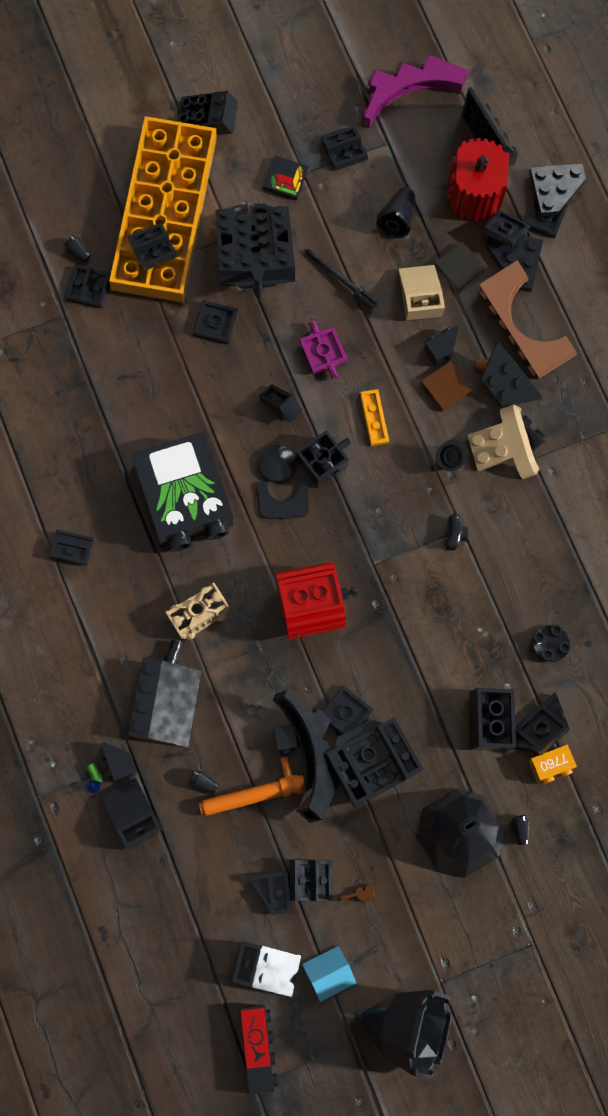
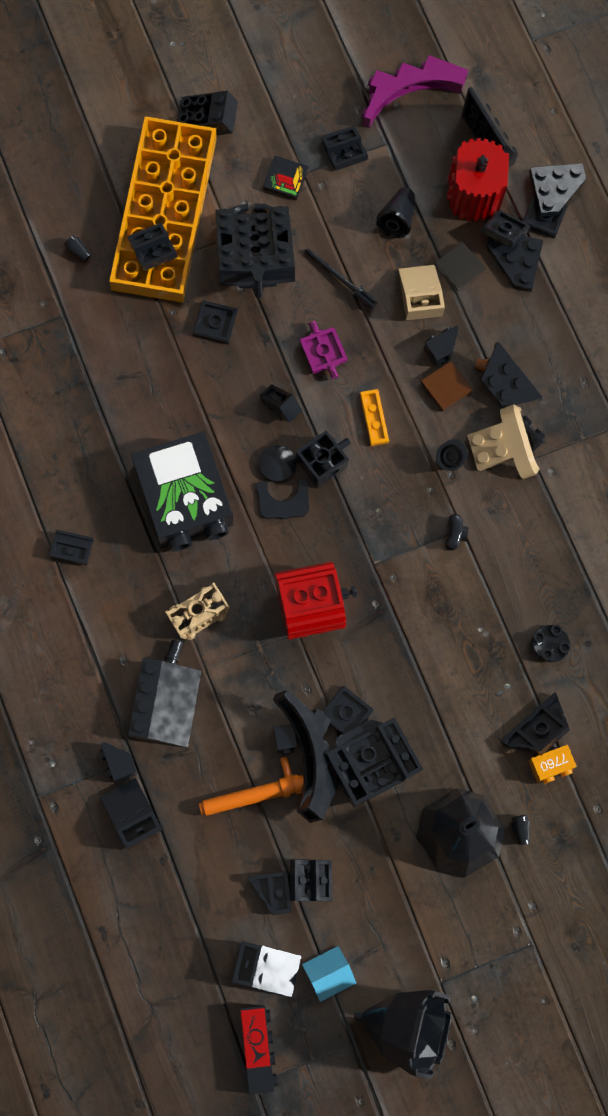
black slope [65,265,111,308] -> none
arm [86,763,103,793] -> none
black cone [188,769,219,794] -> none
reddish brown piece [338,884,375,902] -> none
black slope [469,688,516,751] -> none
nougat arch [479,260,577,379] -> none

